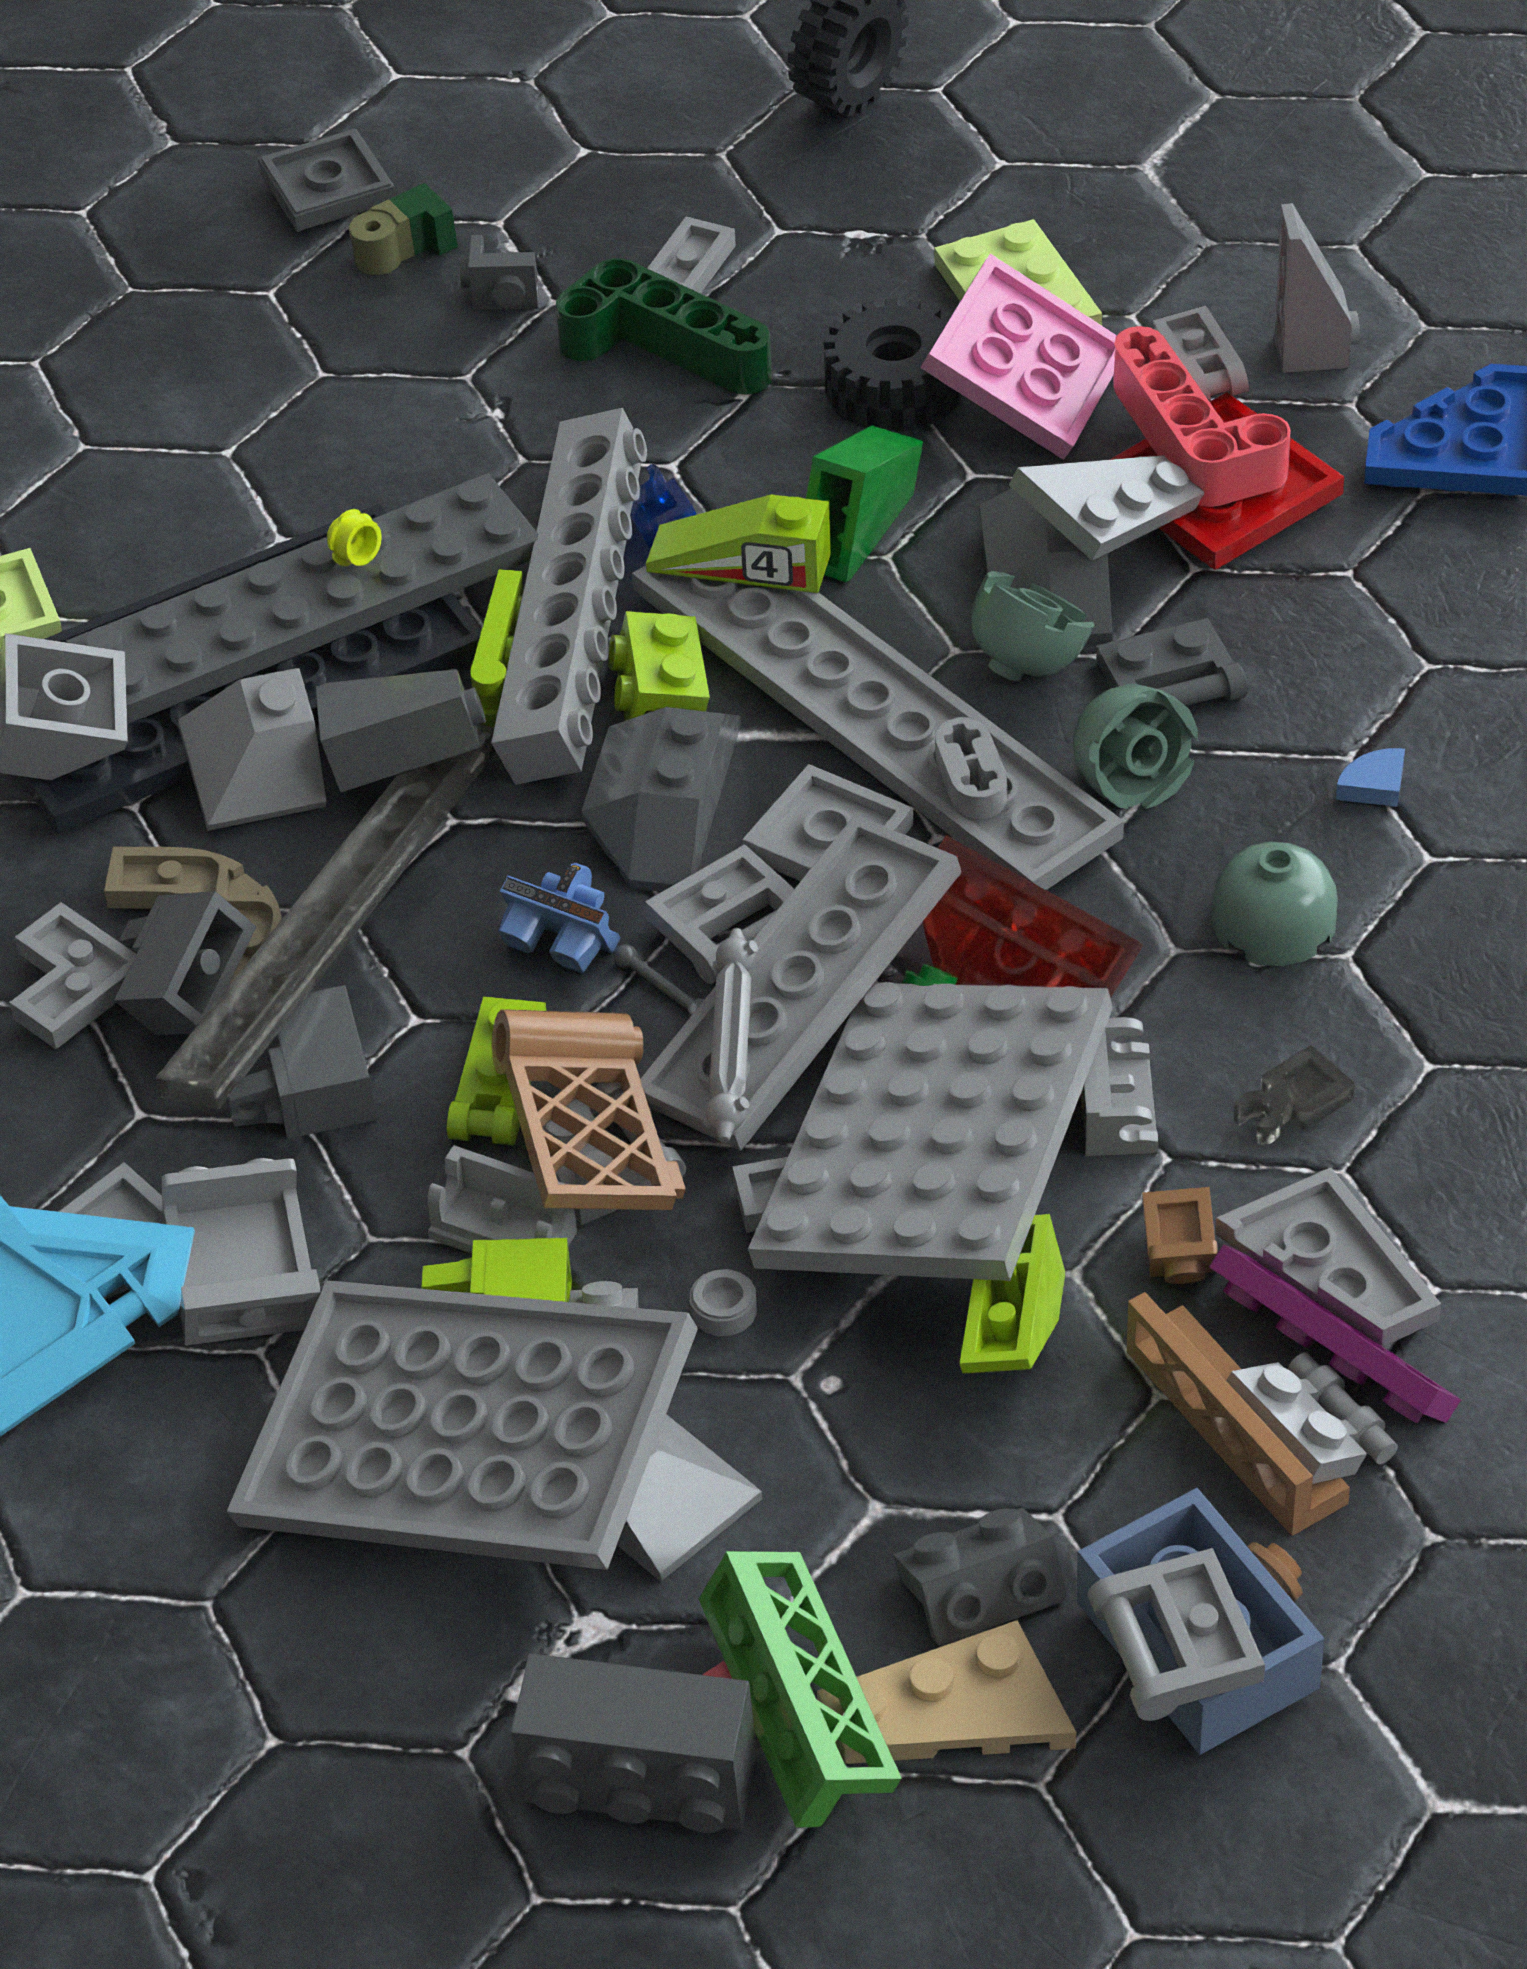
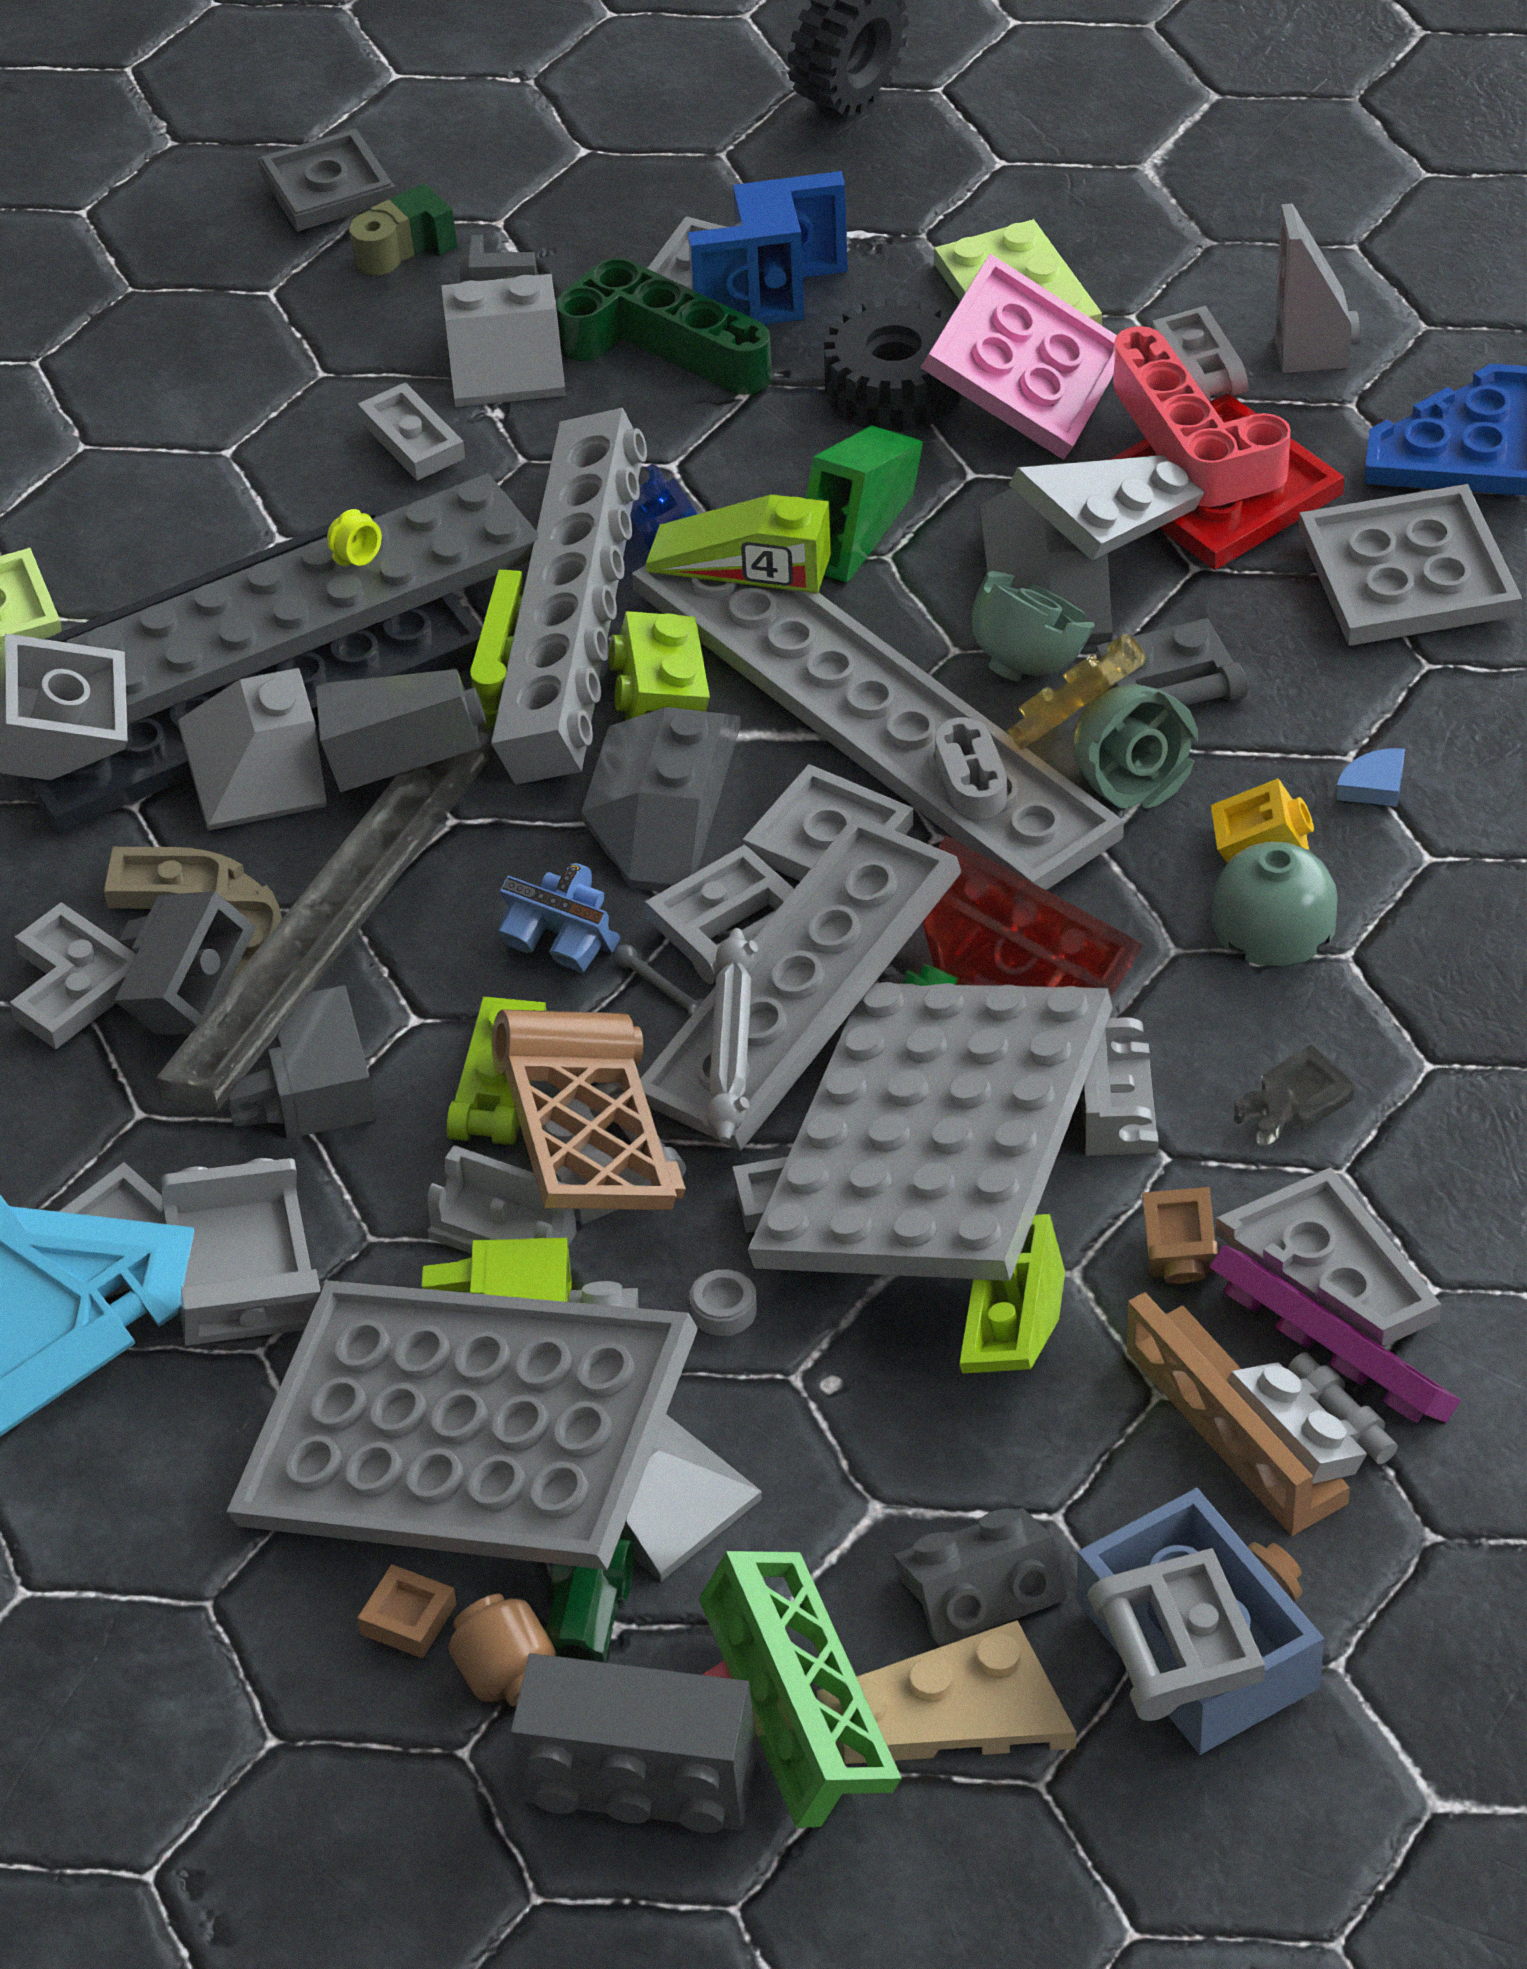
none -> light grey plate [357,382,465,480]
none -> medium nougat plate [357,1564,457,1658]
none -> light grey slope [441,274,566,408]
none -> medium nougat head [448,1594,556,1706]
none -> dark green piece [546,1539,634,1663]
none -> blue bracket [688,171,848,325]
none -> clear yellow plate [1007,634,1146,750]
none -> yellow bracket [1211,778,1314,863]
none -> light grey plate [1298,484,1522,646]

